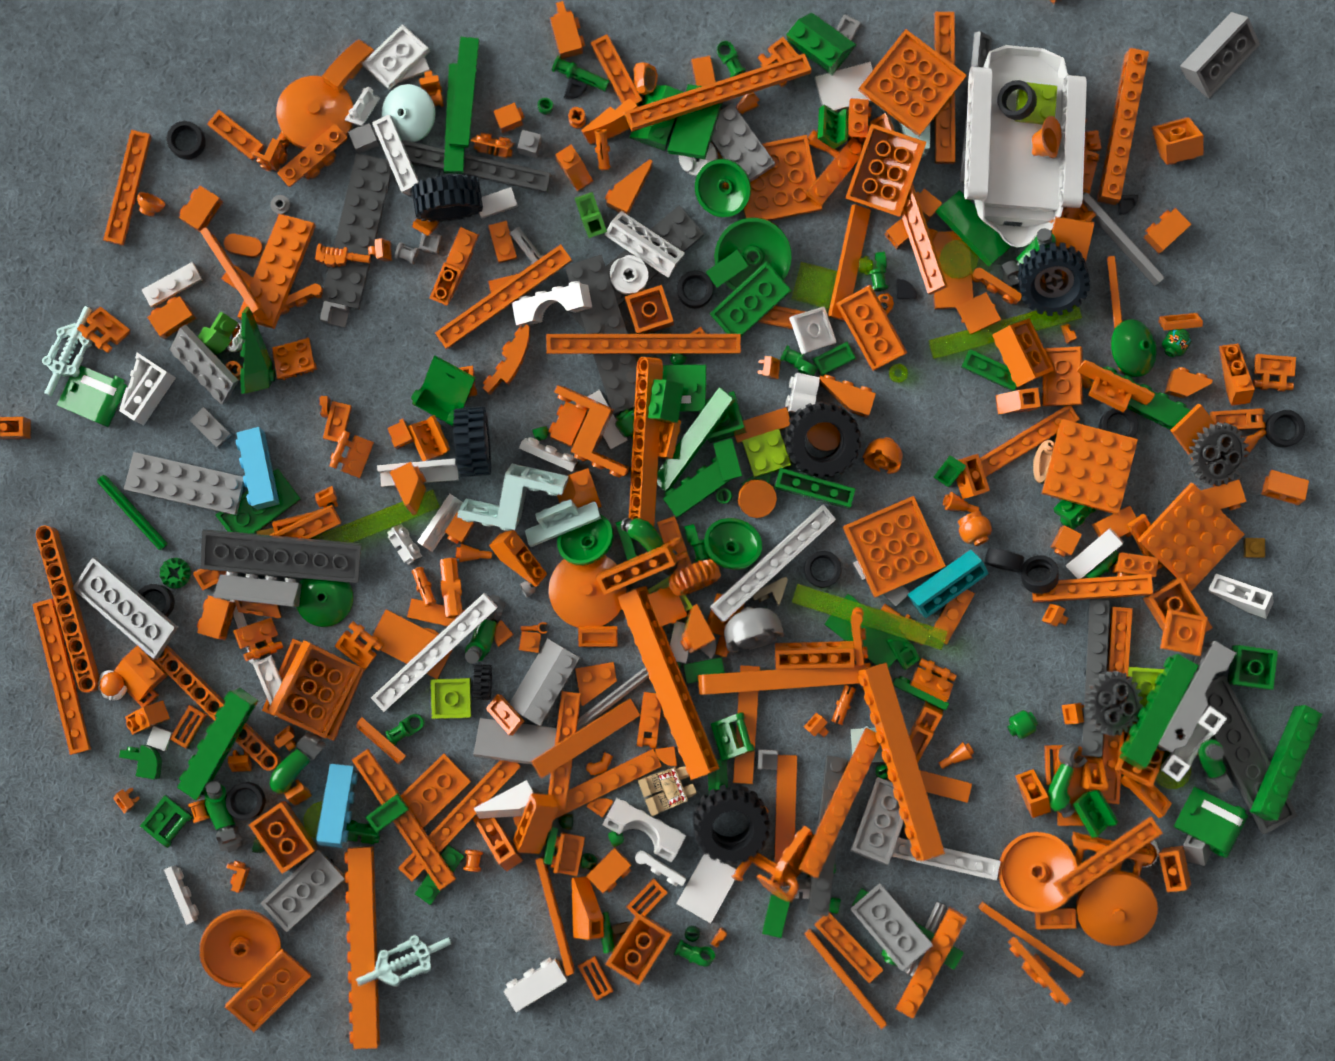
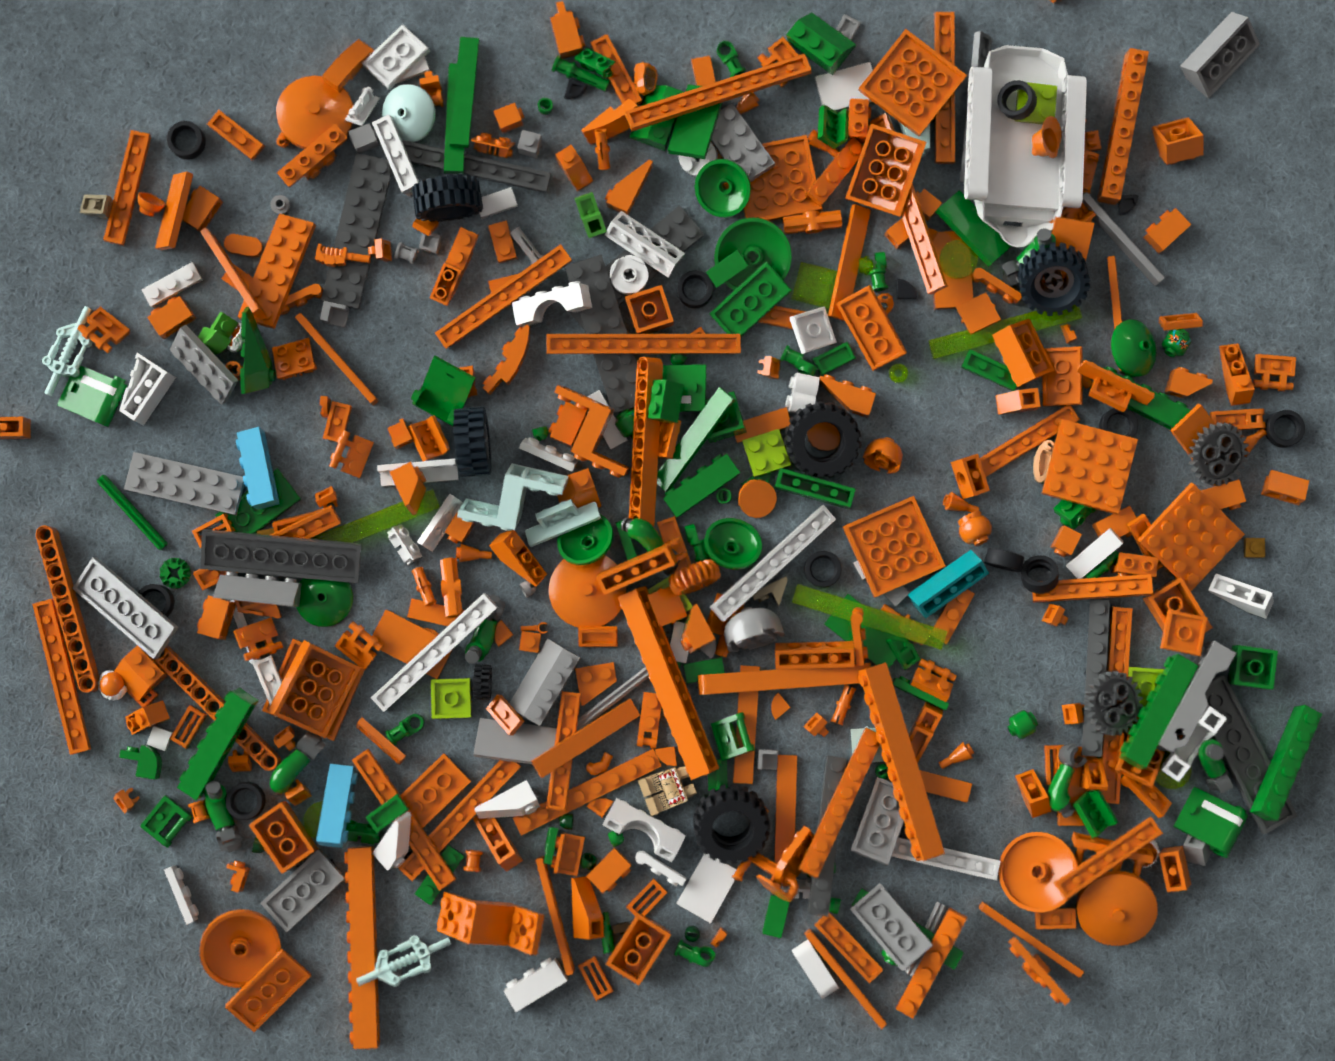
light grey plate [190,407,232,448] -> none
orange bracket [252,138,287,172] -> none
orange brick [513,793,559,854] -> none
orange bush [568,107,586,129] -> none
green tile [713,438,742,481] -> none
green tile [934,455,966,488] -> none
none -> dark tan slope [80,194,113,220]
none -> orange tile [155,172,193,250]
none -> orange tile [192,513,235,548]
none -> orange tile [295,313,378,406]
none -> white slope [372,812,411,871]
none -> orange bracket [437,892,544,955]
none -> green hinge [574,48,615,78]
none -> orange tile [771,692,791,720]
none -> orange piece [783,210,842,234]
none -> white beam [792,940,839,999]

